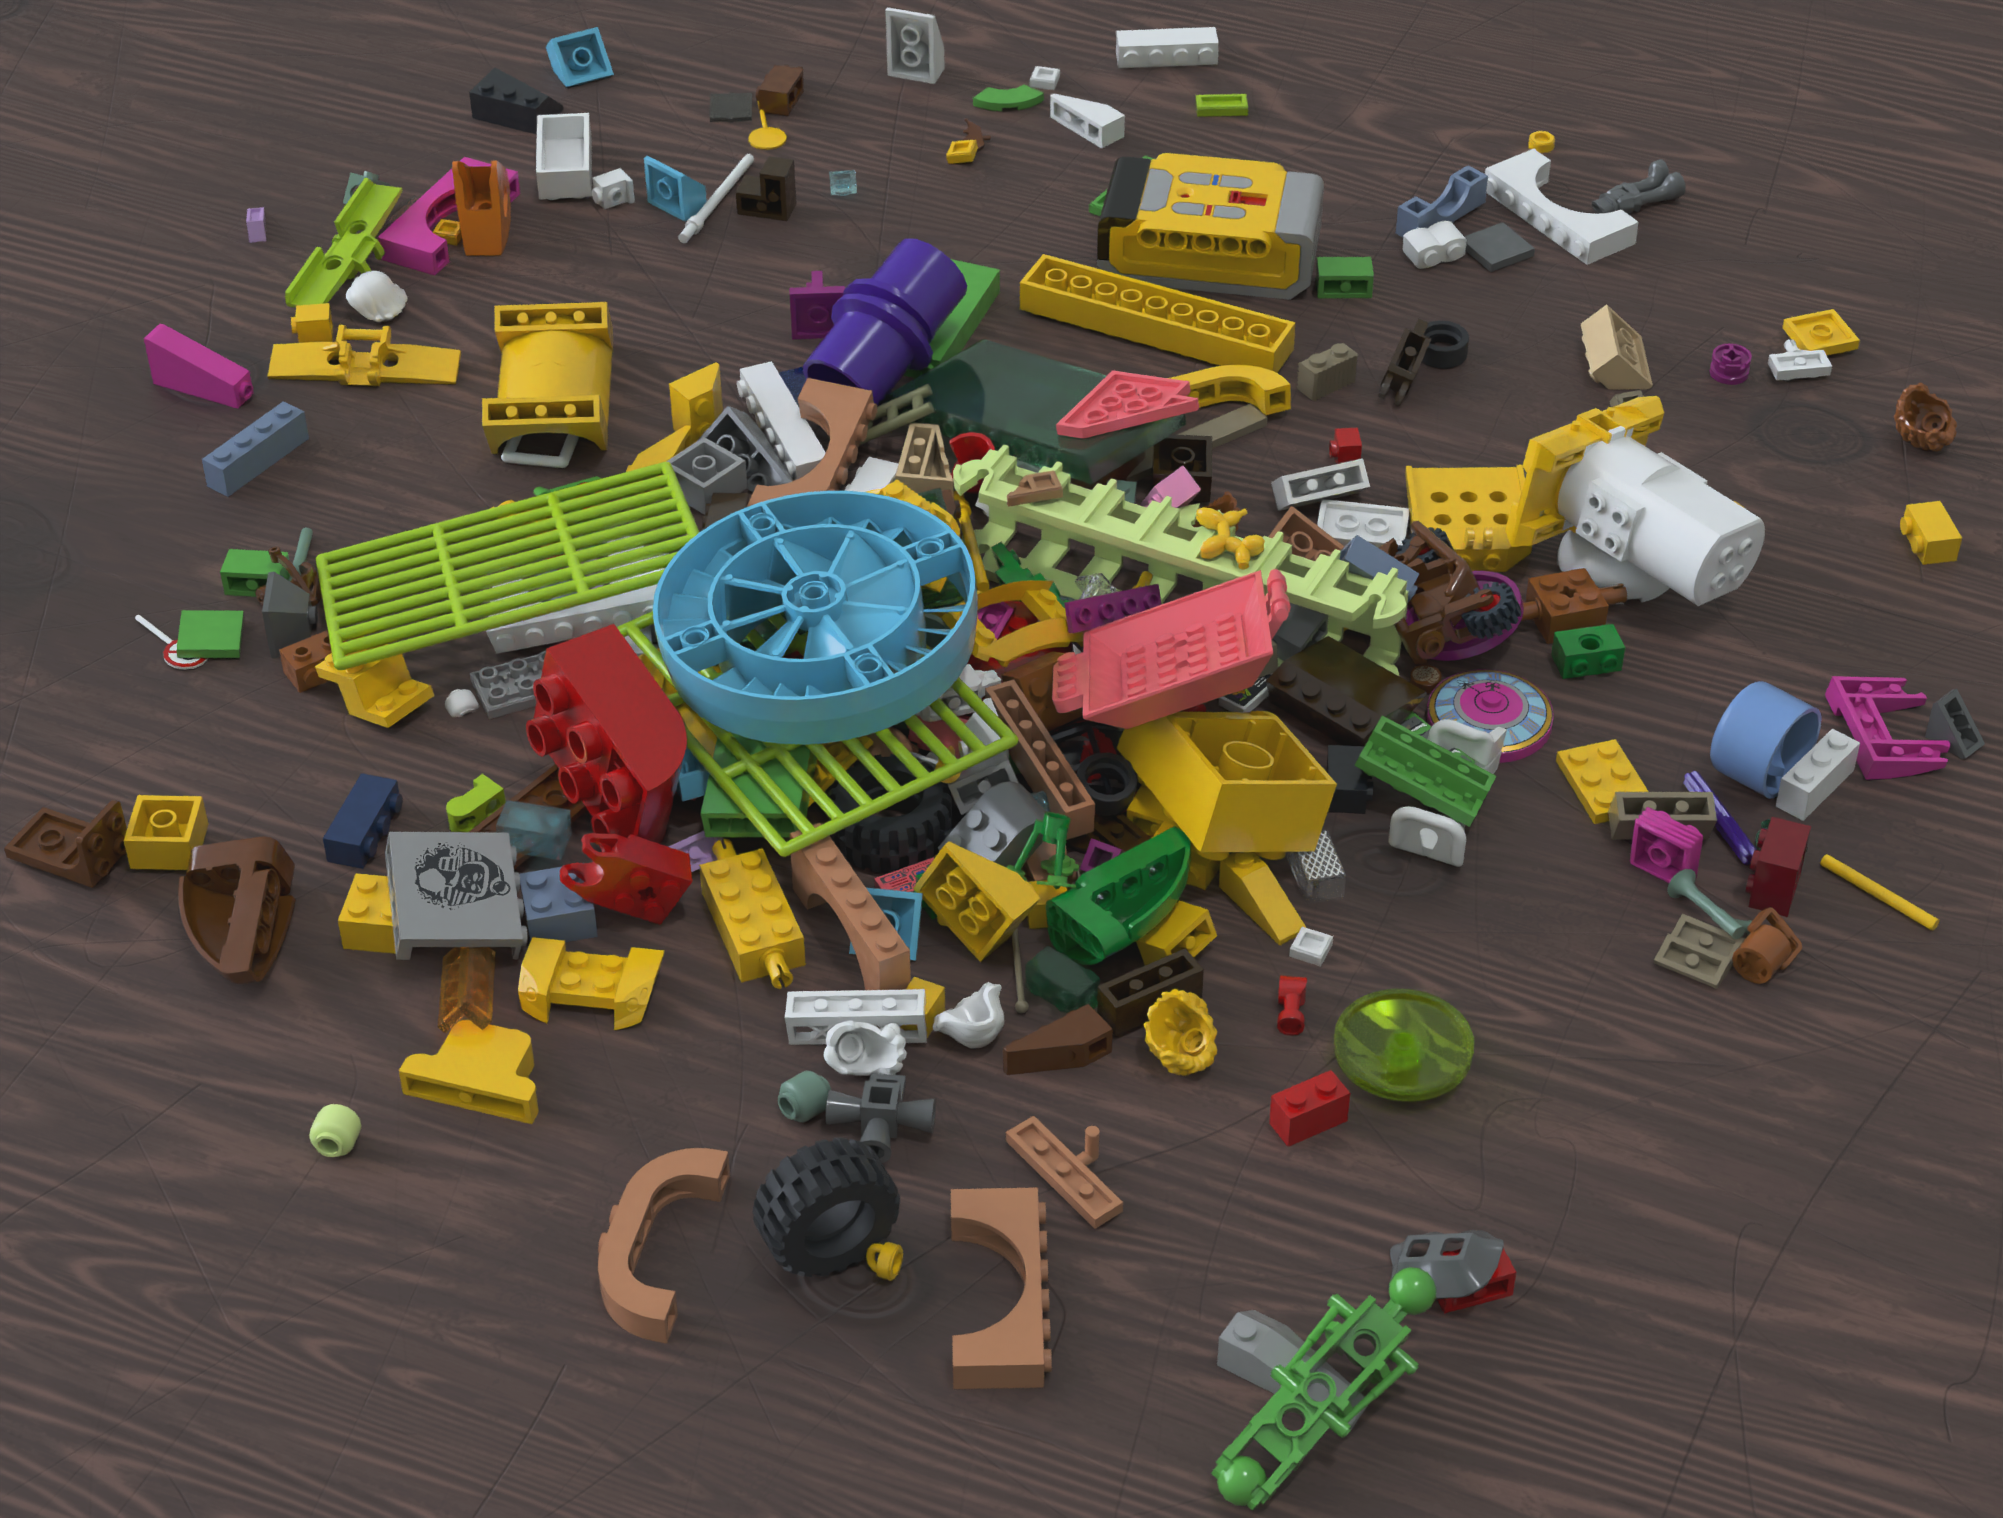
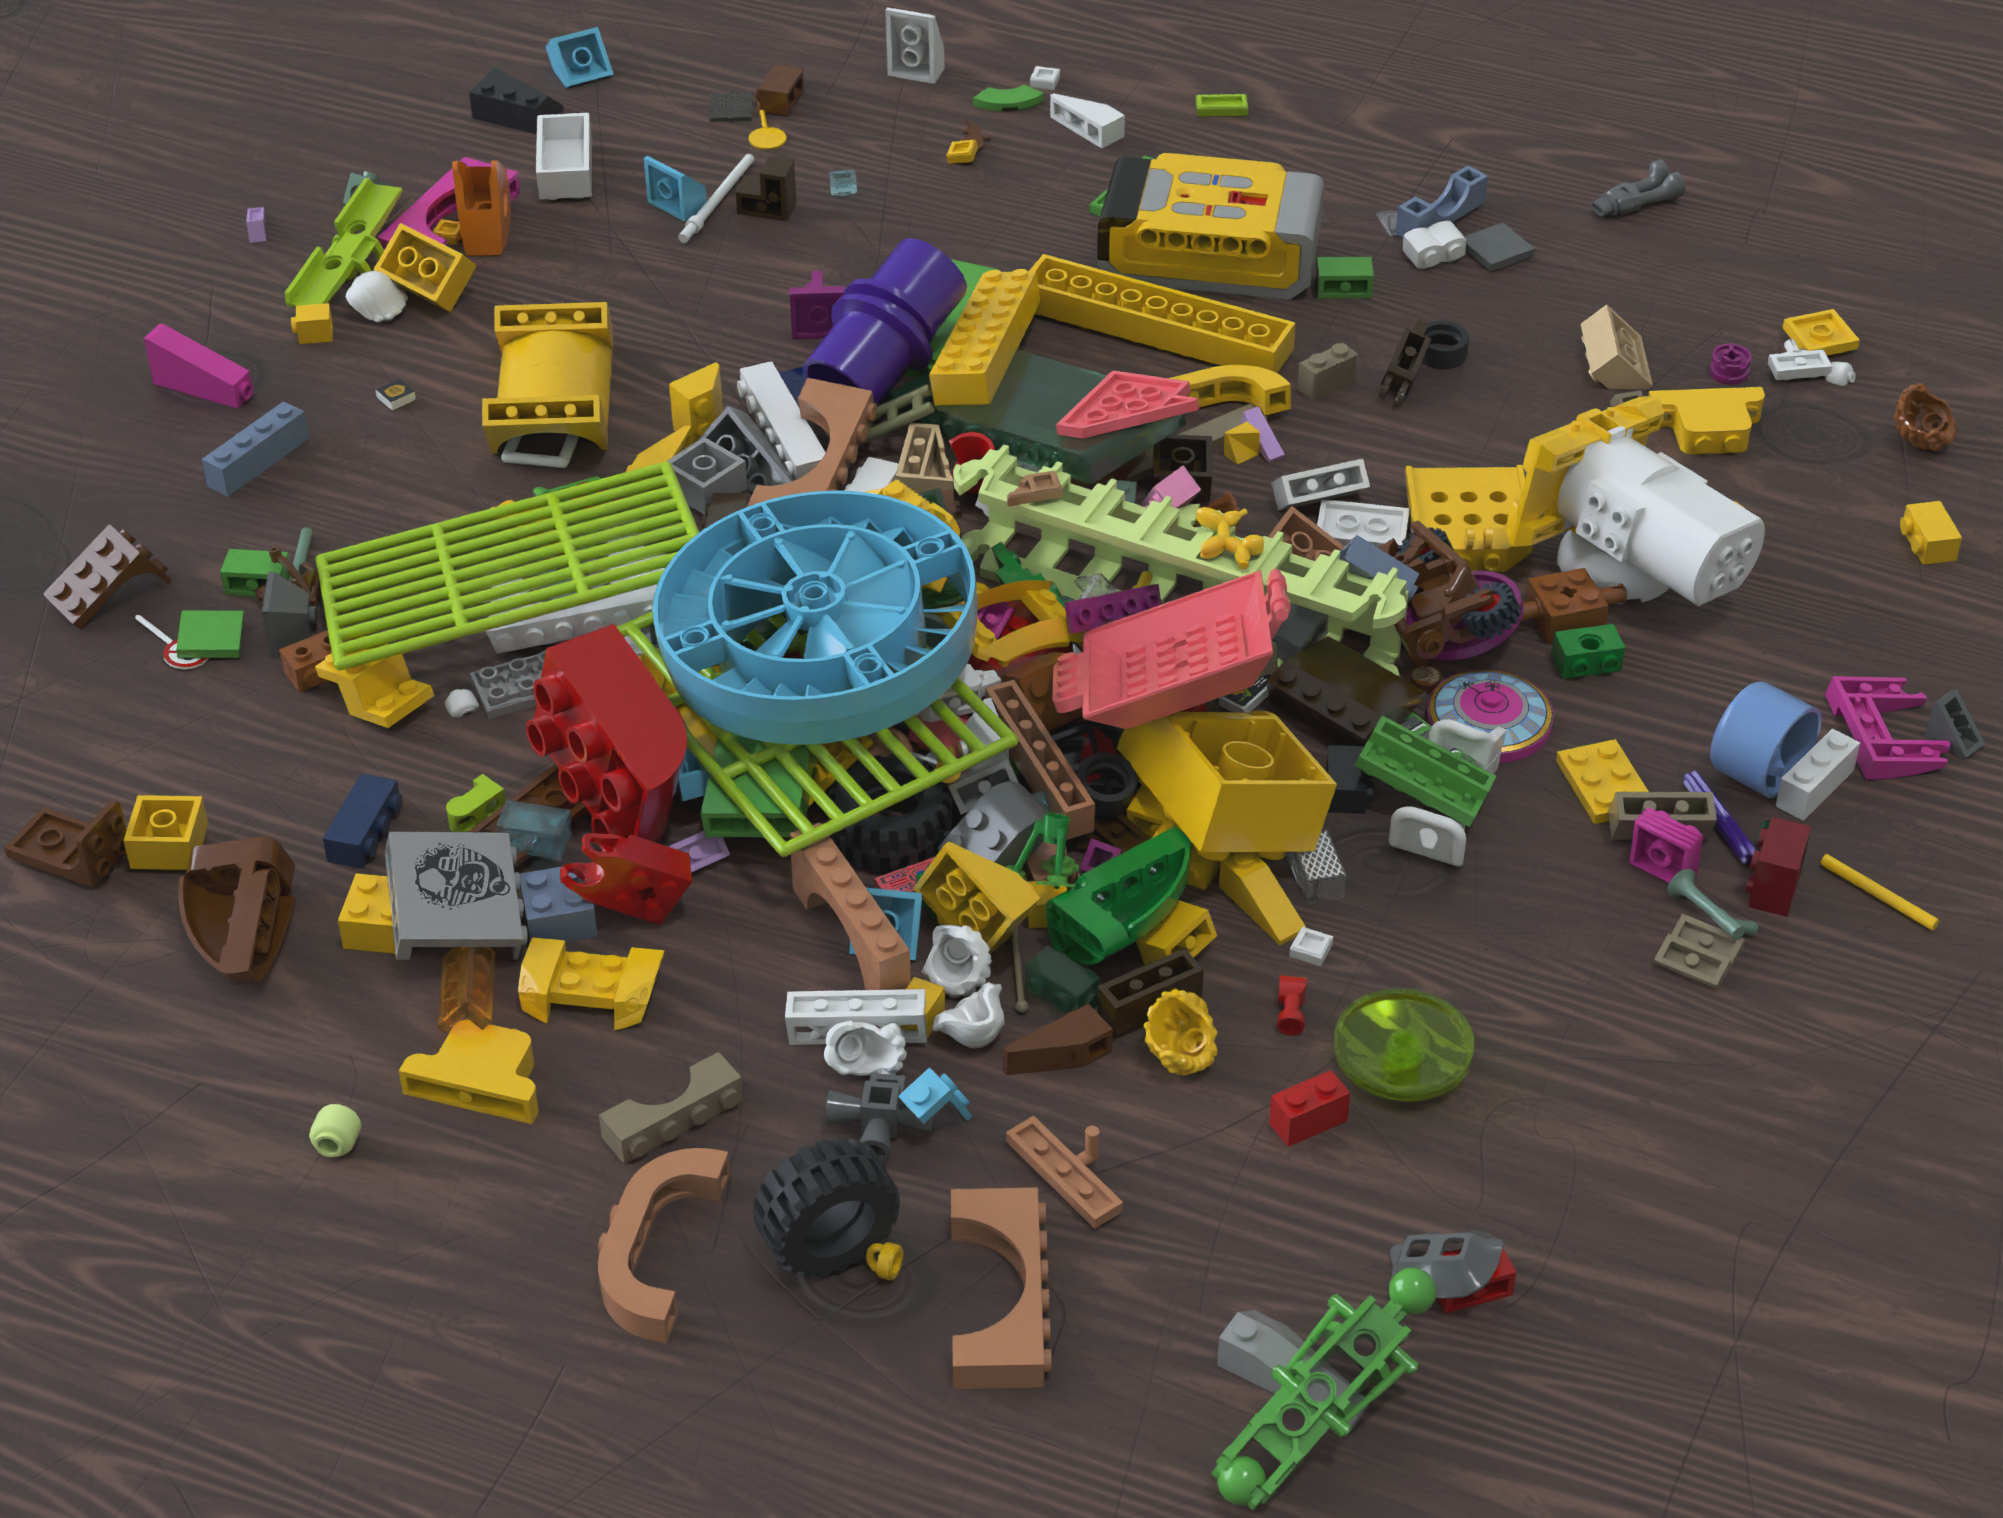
yellow piece [268,325,461,386] -> none
white brick [591,168,635,210] -> none
yellow brick [699,839,806,989] -> none
sand green head [778,1070,831,1123] -> none
yellow bar [954,491,990,592] -> none
white brick [1116,27,1219,68] -> none
red plate [1329,427,1362,464] -> none
white arch [1485,149,1639,265] -> none
yellow tile [1528,131,1555,153] -> none
dark orange piece [1732,908,1802,984] -> none
none -> bracket [43,524,172,629]
none -> yellow brick [373,223,477,312]
none -> tile [376,379,416,410]
none -> dark tan arch [599,1052,744,1164]
none -> medium azure bracket [898,1067,973,1124]
none -> white hair [921,925,992,998]
none -> yellow brick [929,269,1041,405]
none -> yellow slope [1224,422,1260,465]
none -> lavender piece [1241,406,1285,464]
none -> clear piece [1376,210,1397,236]
none -> yellow brick [1649,387,1765,454]
none -> white piece [1824,362,1856,386]

